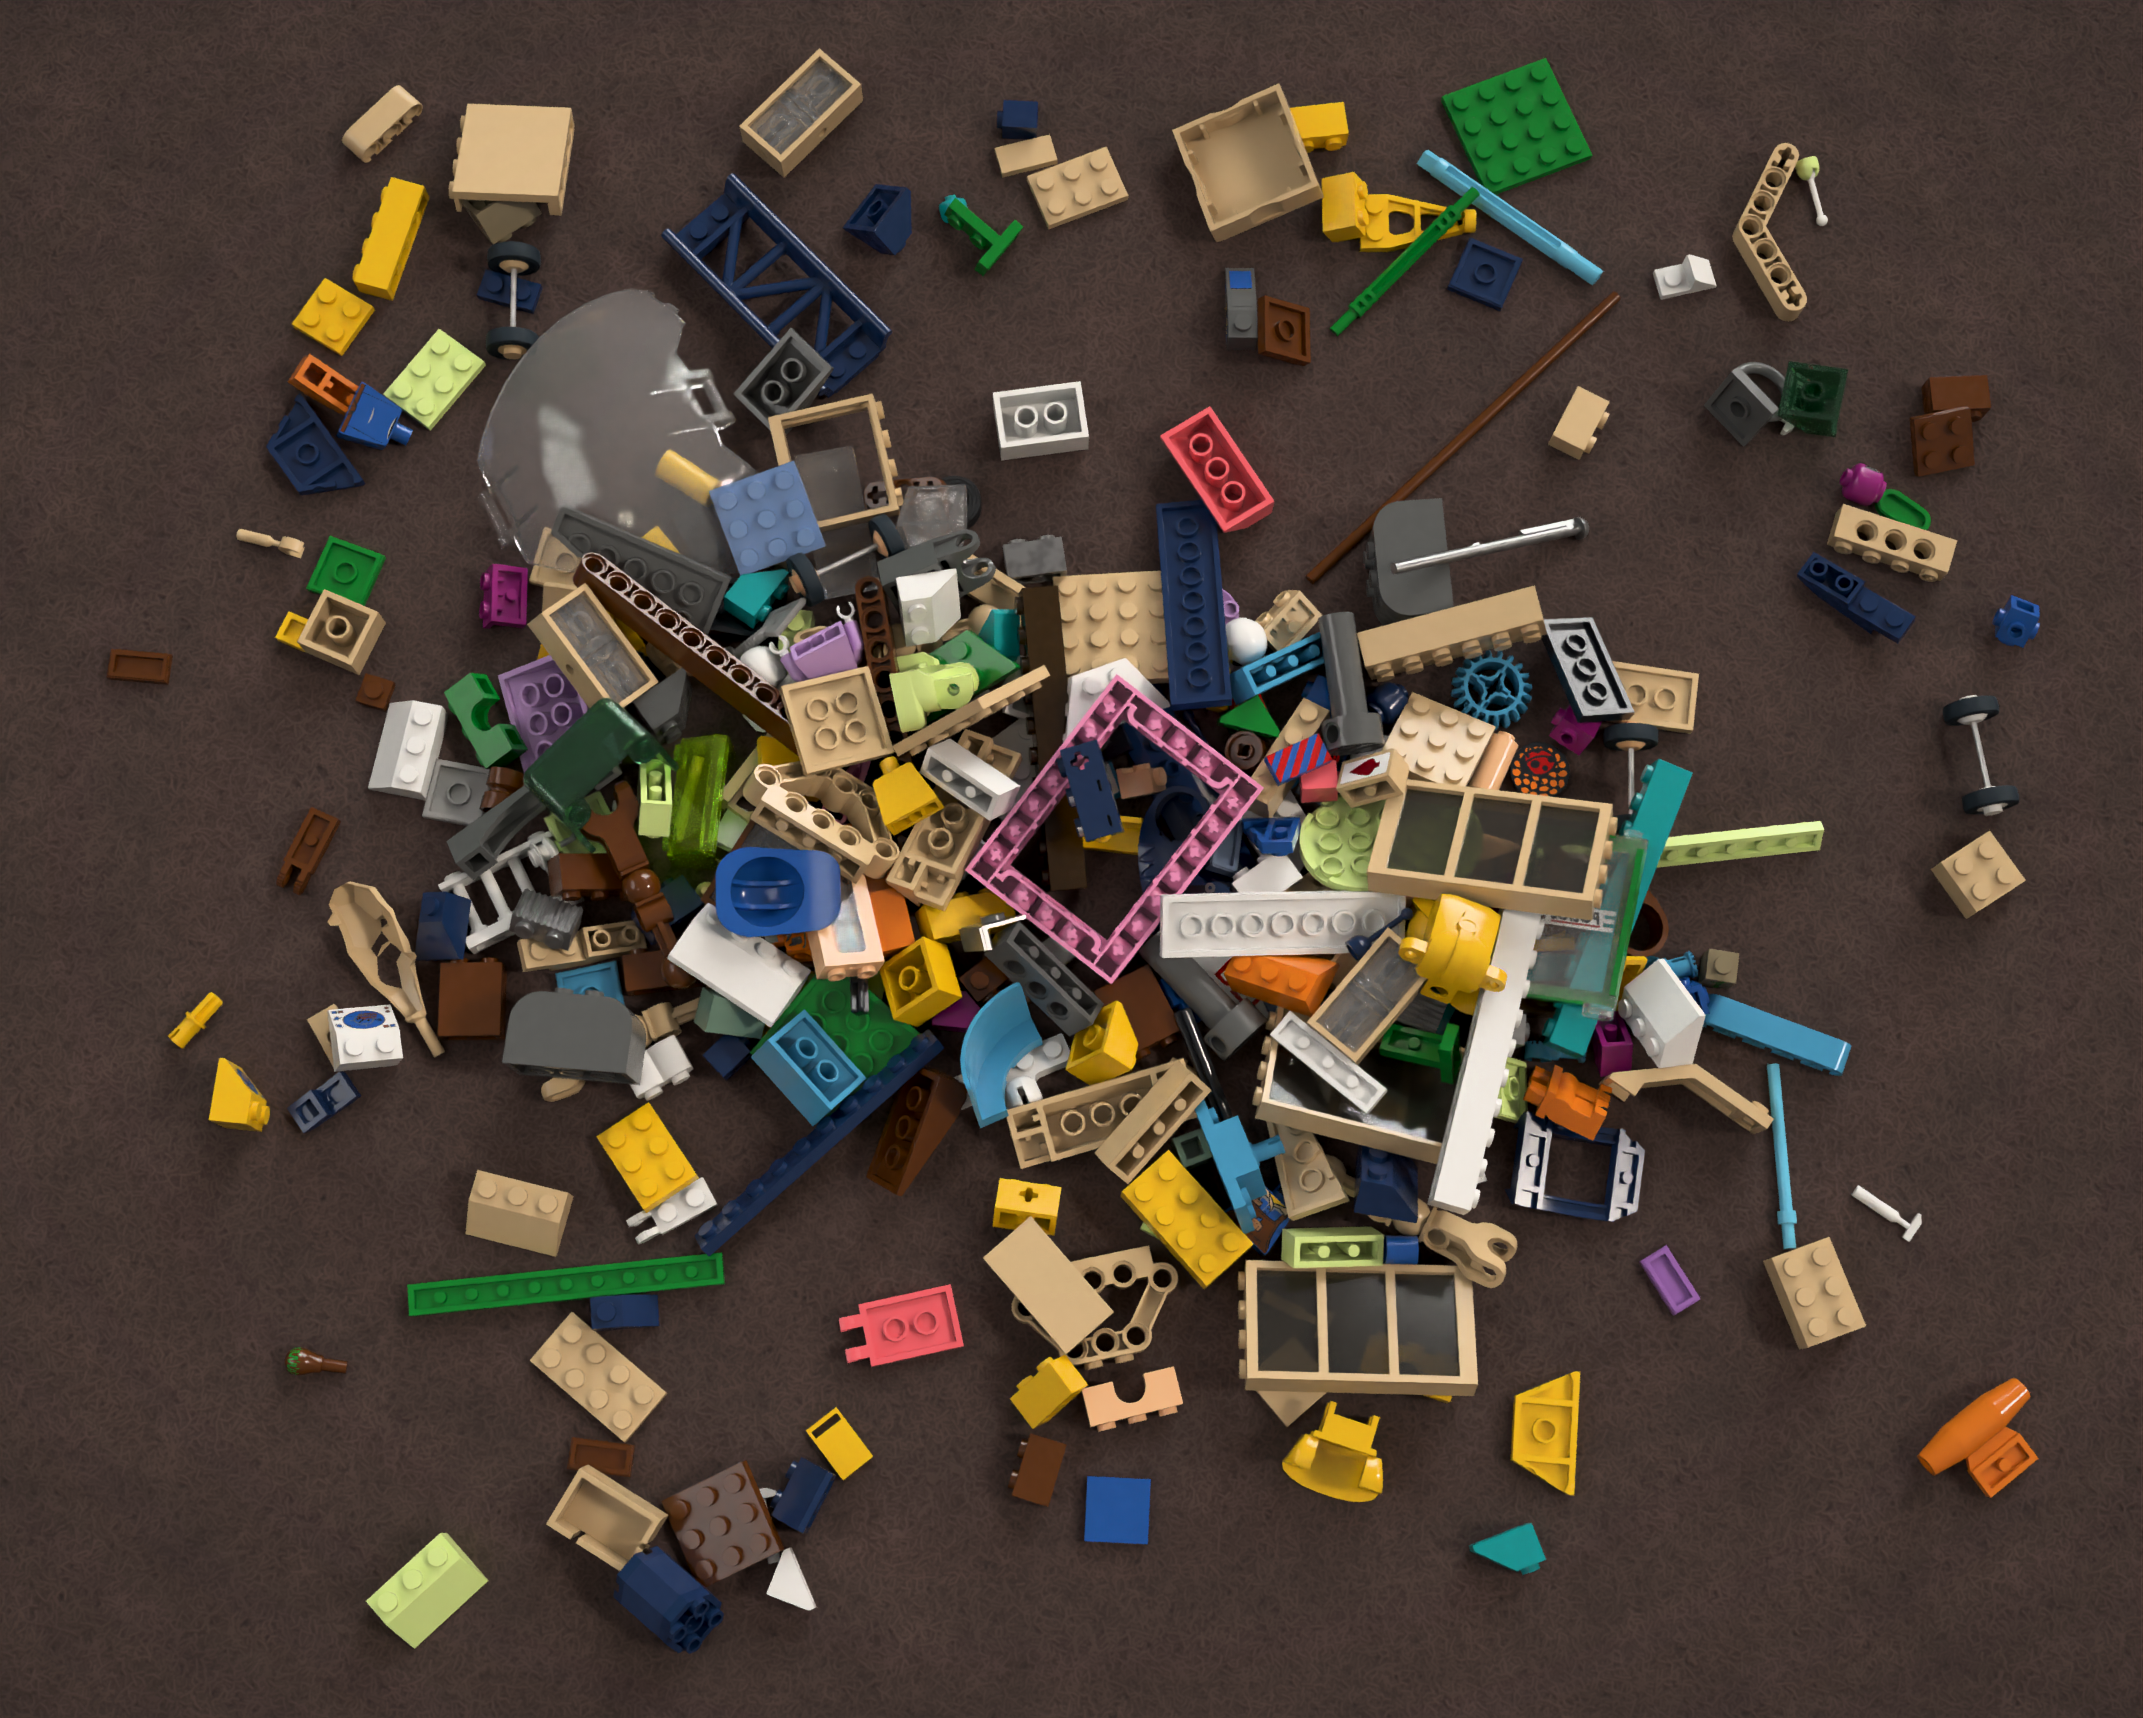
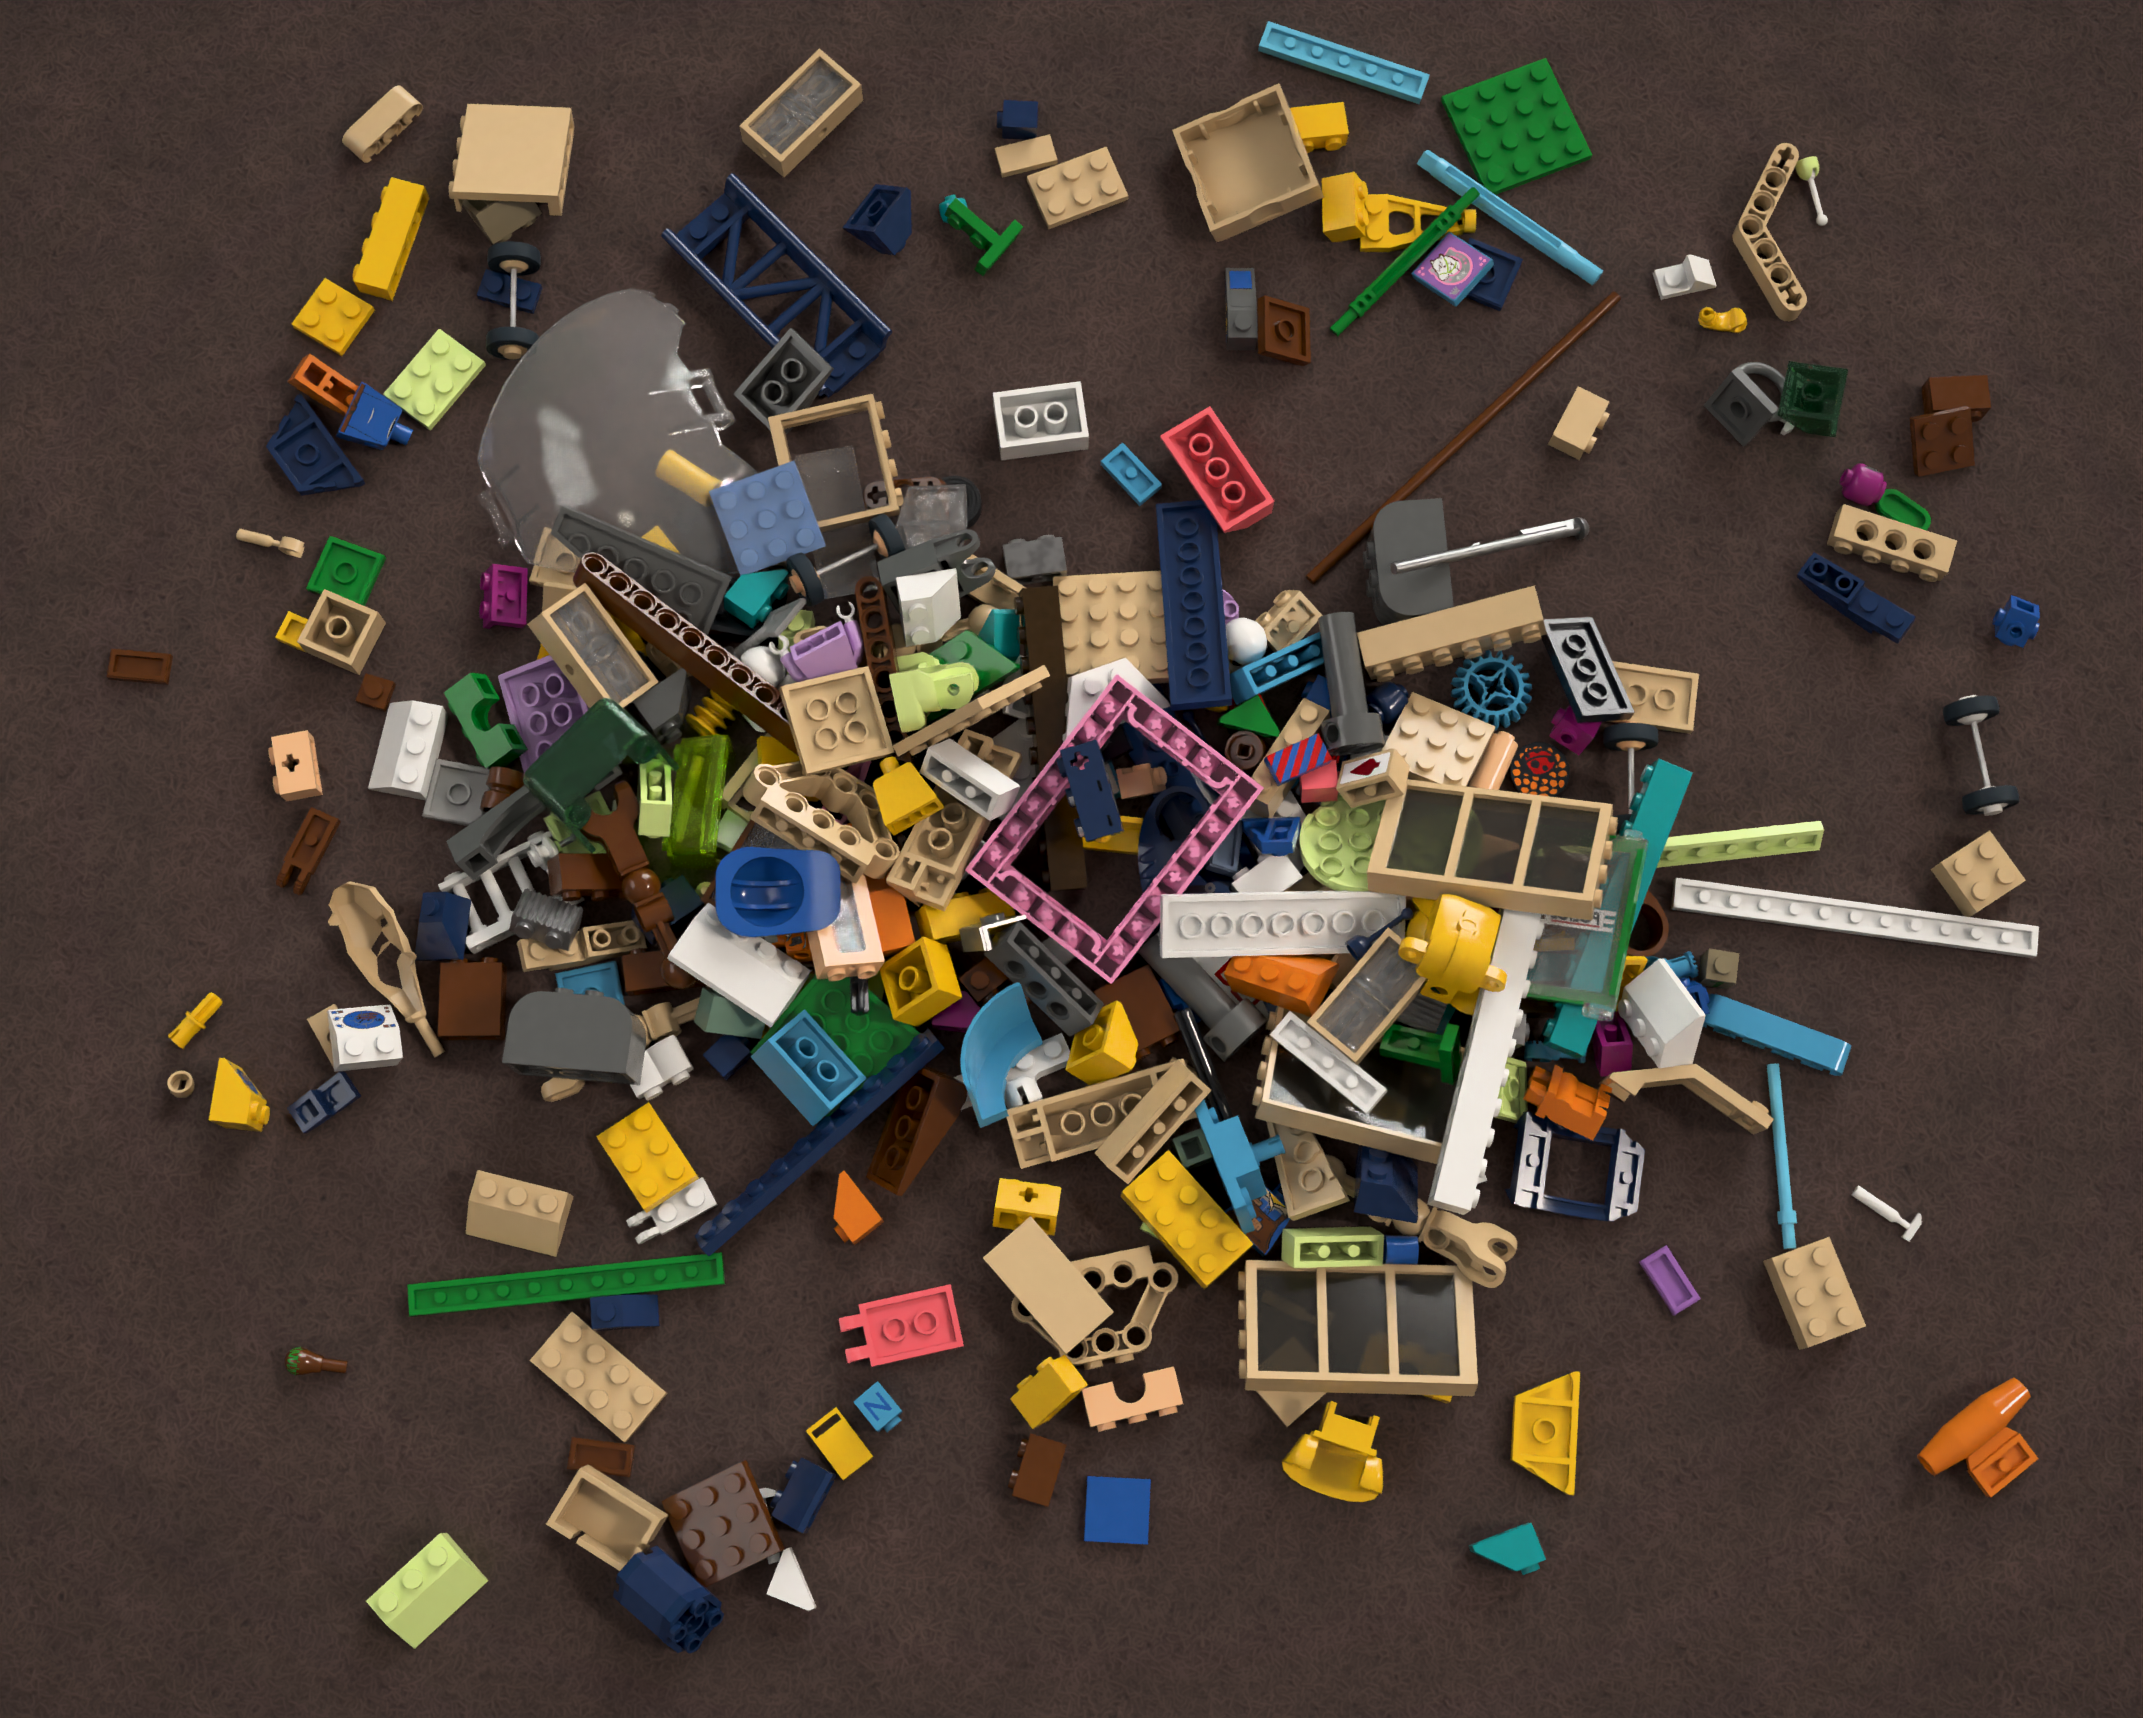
none -> tan hinge [167,1071,195,1098]
none -> light nougat brick [268,730,323,802]
none -> yellow piece [685,690,738,742]
none -> orange slope [833,1171,884,1245]
none -> dark azure brick [854,1381,903,1433]
none -> dark azure plate [1100,442,1162,506]
none -> medium azure plate [1258,21,1430,104]
none -> tile [1411,231,1494,307]
none -> white plate [1671,878,2039,958]
none -> yellow piece [1698,307,1747,333]

